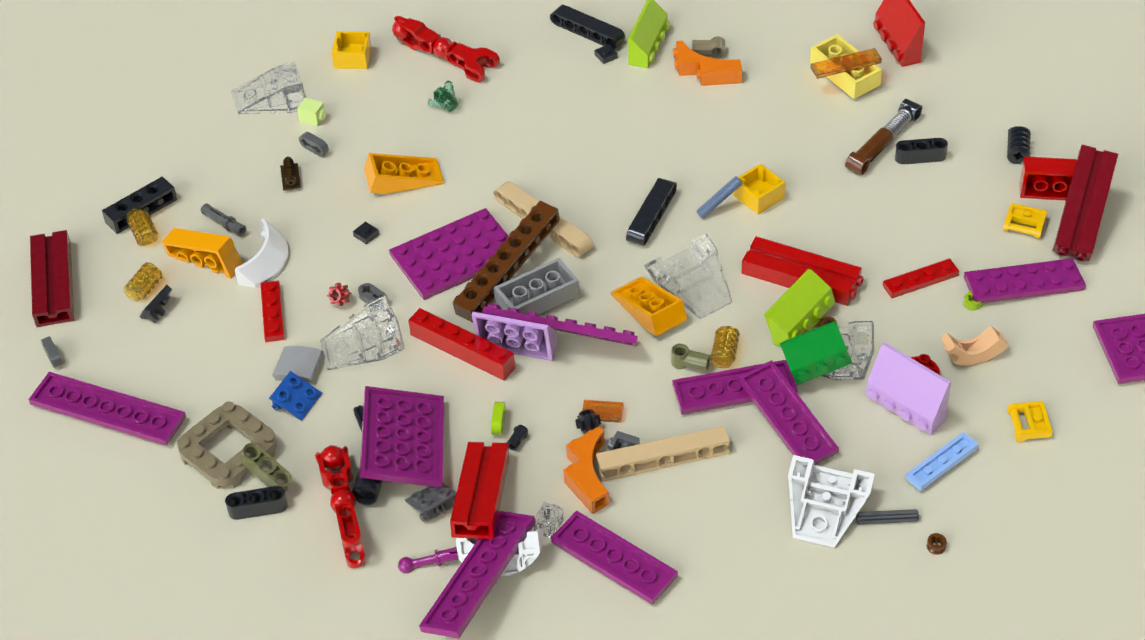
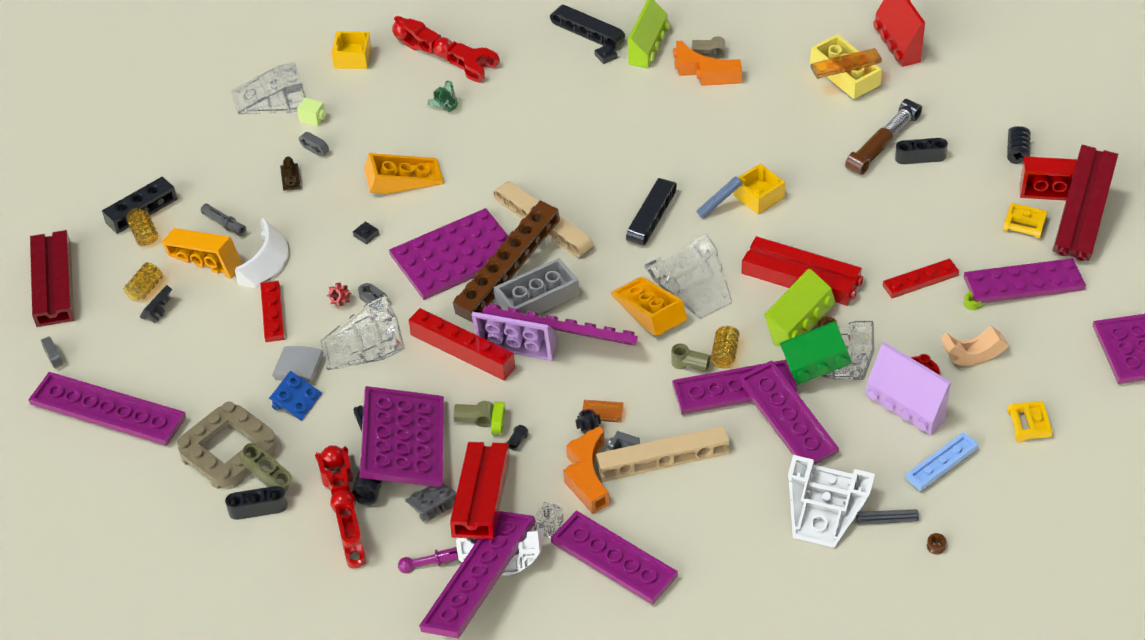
none -> olive piece [454,401,494,427]

